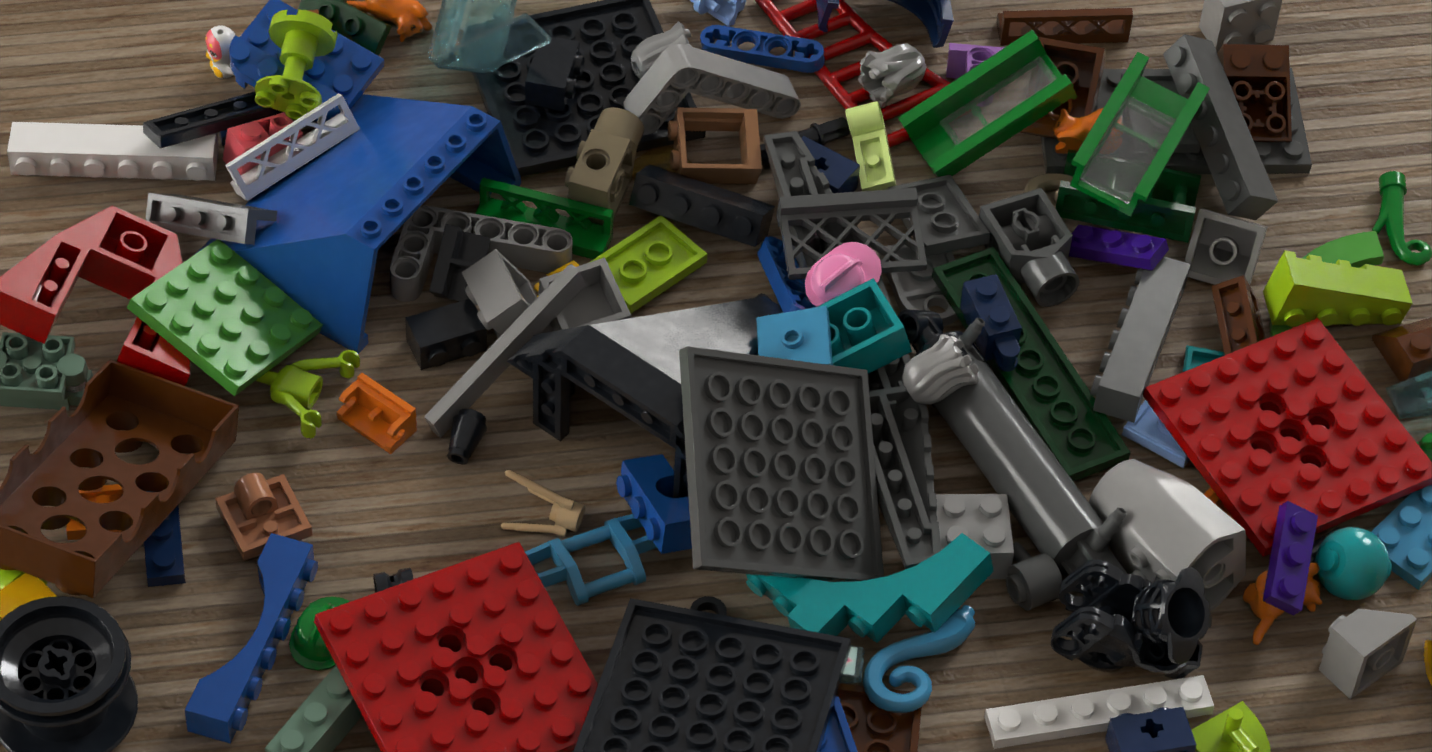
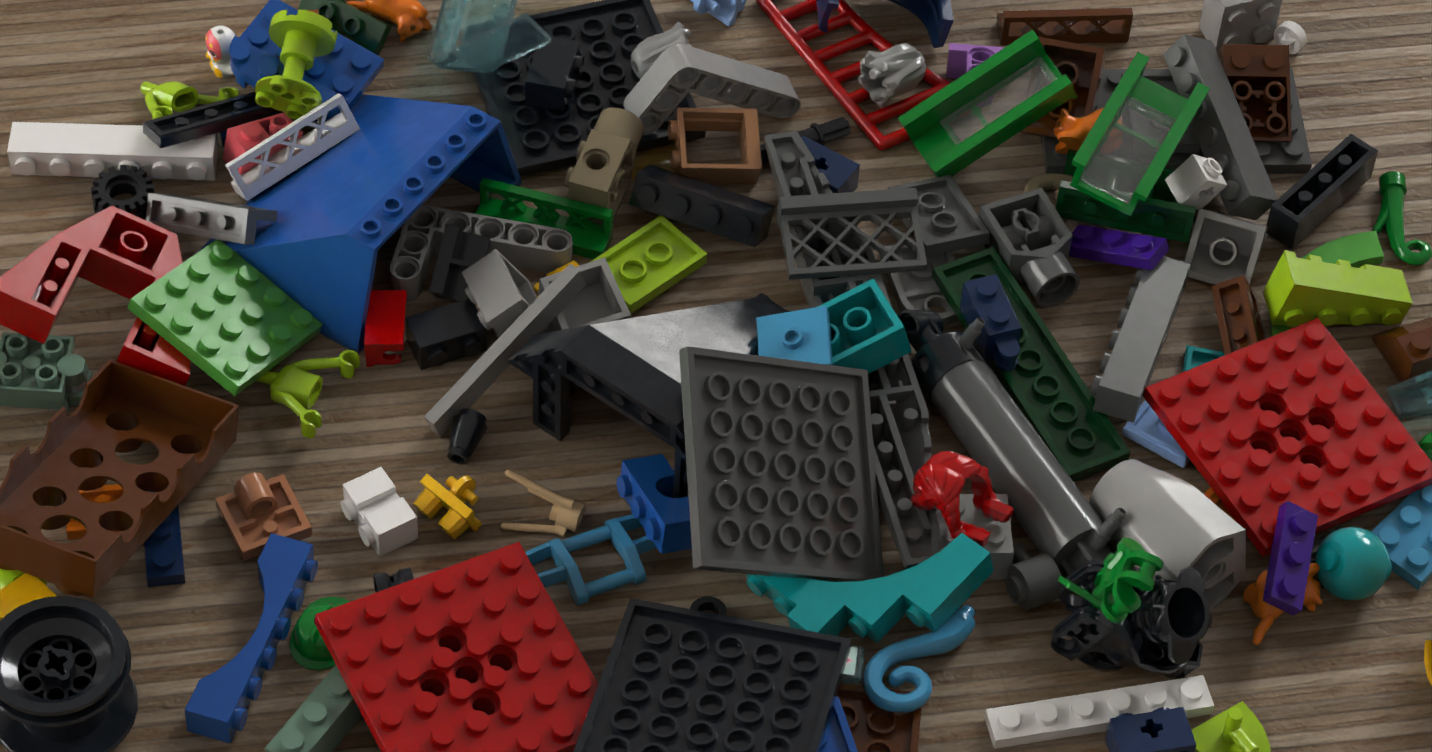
orange hinge [337,373,417,454] -> none
blue beam [700,25,825,73] -> none
blue beam [757,236,816,313] -> none
bright pink piece [805,242,882,307] -> none
yellowish green plate [845,101,896,191] -> none
light grey piece [902,334,979,405] -> none
light grey slope [1319,608,1417,700] -> none
none -> black tyre [91,165,154,219]
none -> lime piece [140,81,239,120]
none -> white brick [340,467,418,557]
none -> red hinge [364,290,407,367]
none -> yellow hips [413,474,482,540]
none -> red hair [911,451,1014,547]
none -> green piece [1058,537,1164,623]
none -> white brick [1165,154,1228,210]
none -> black brick [1266,134,1378,250]
none -> white tile [1274,21,1307,54]

